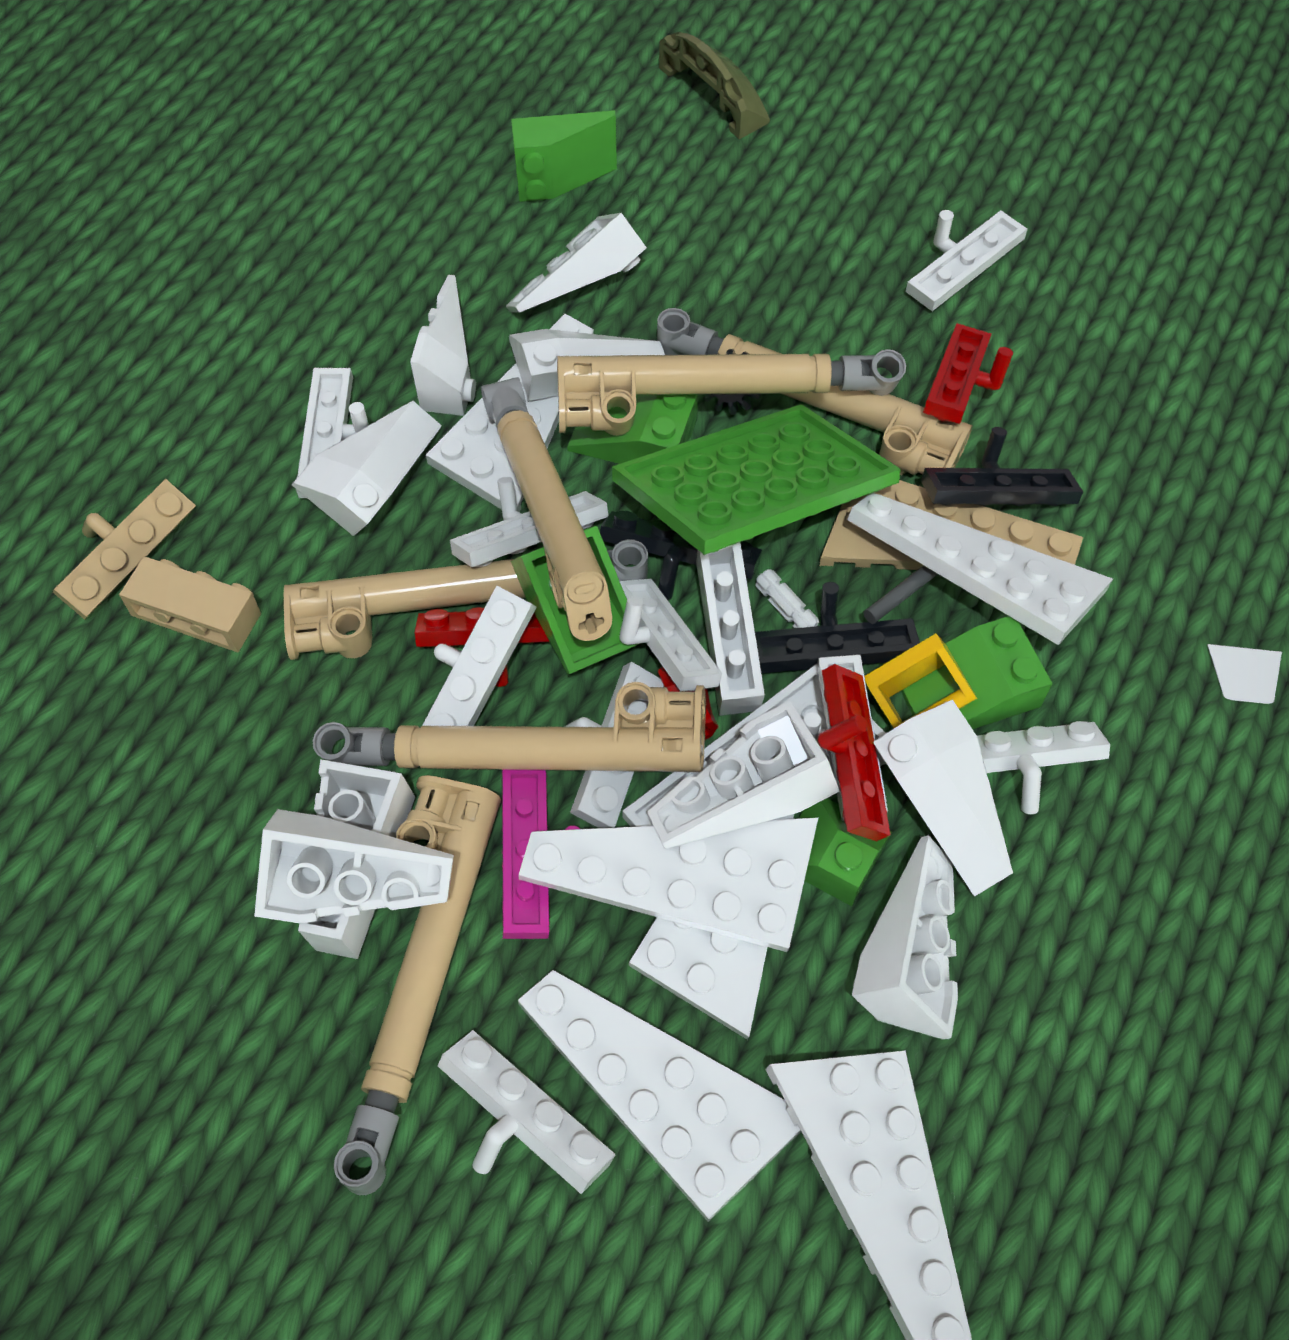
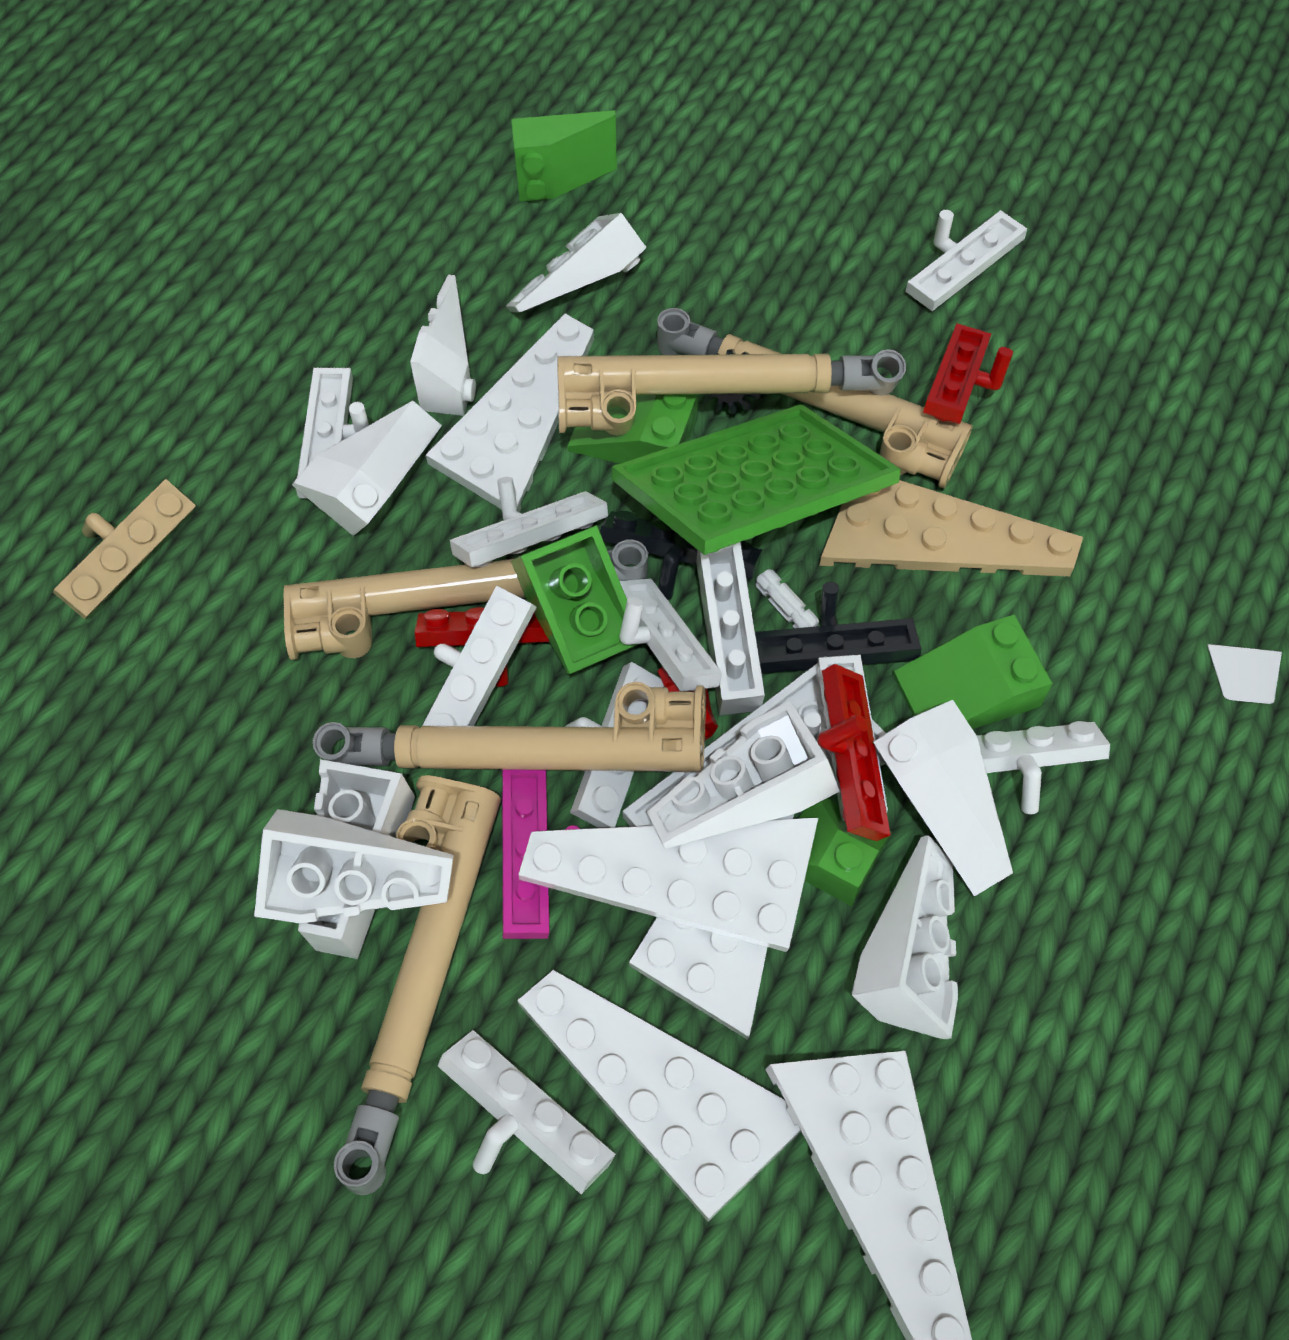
tan brick [119,556,261,653] -> none
tan piece [481,377,612,641] -> none
white wedge [509,329,665,401] -> none
olive windscreen [659,32,770,139] -> none
white wing [848,493,1113,645] -> none
dark grey bar [864,565,938,624] -> none
yellow tile [864,633,977,728] -> none
black plate [921,427,1083,506] -> none

